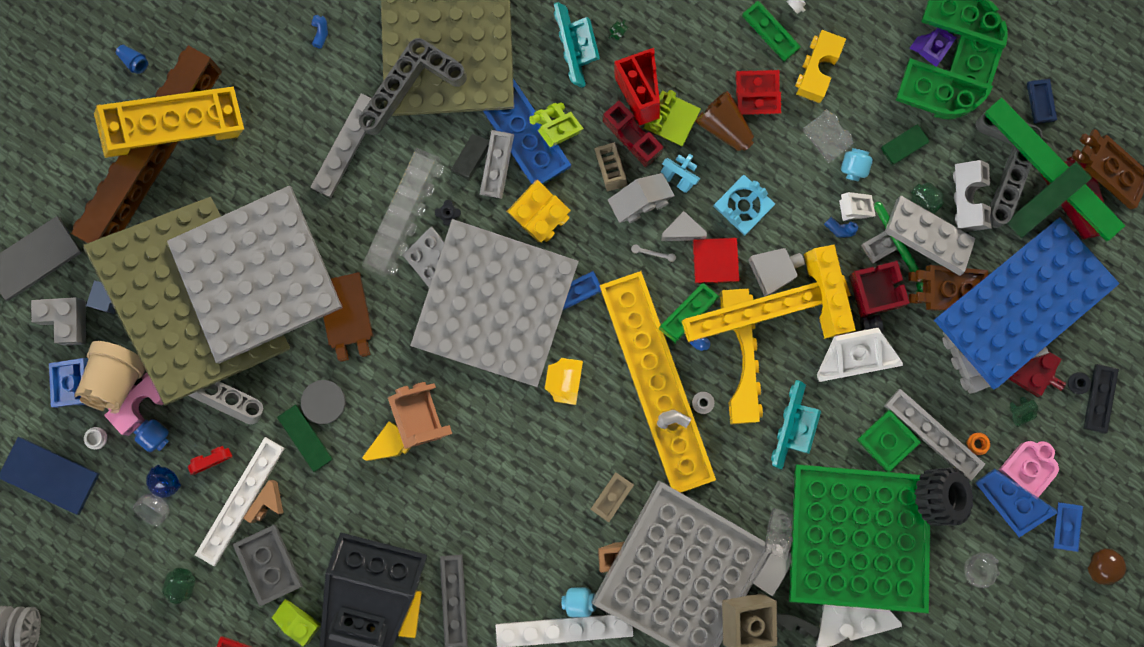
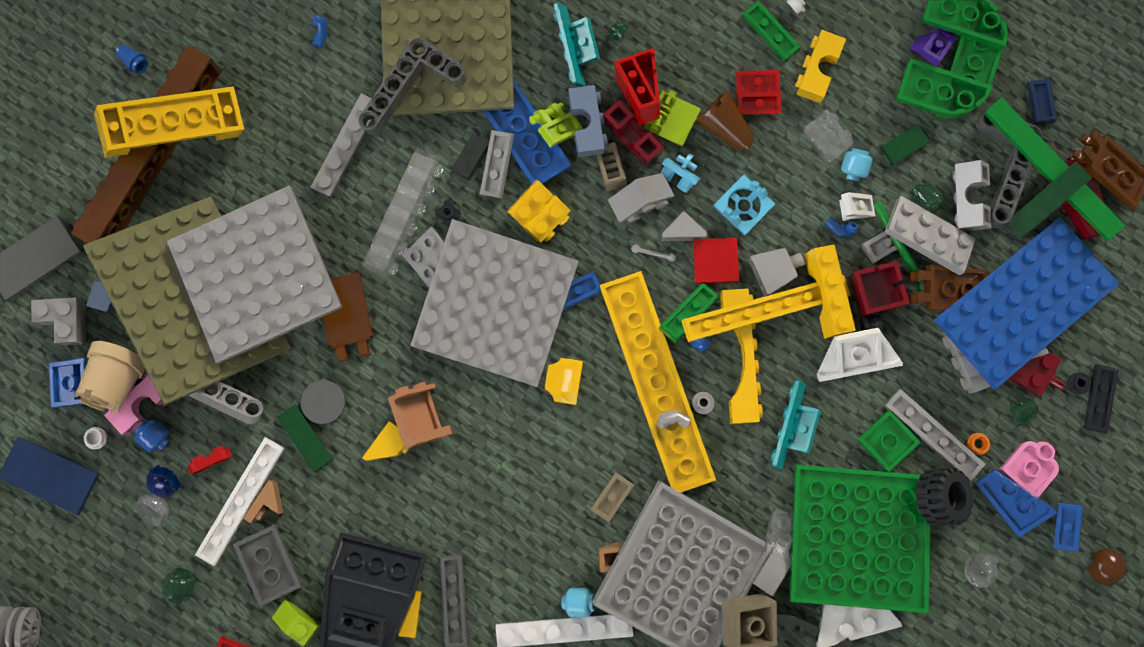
none -> sand blue arch [568,85,608,157]

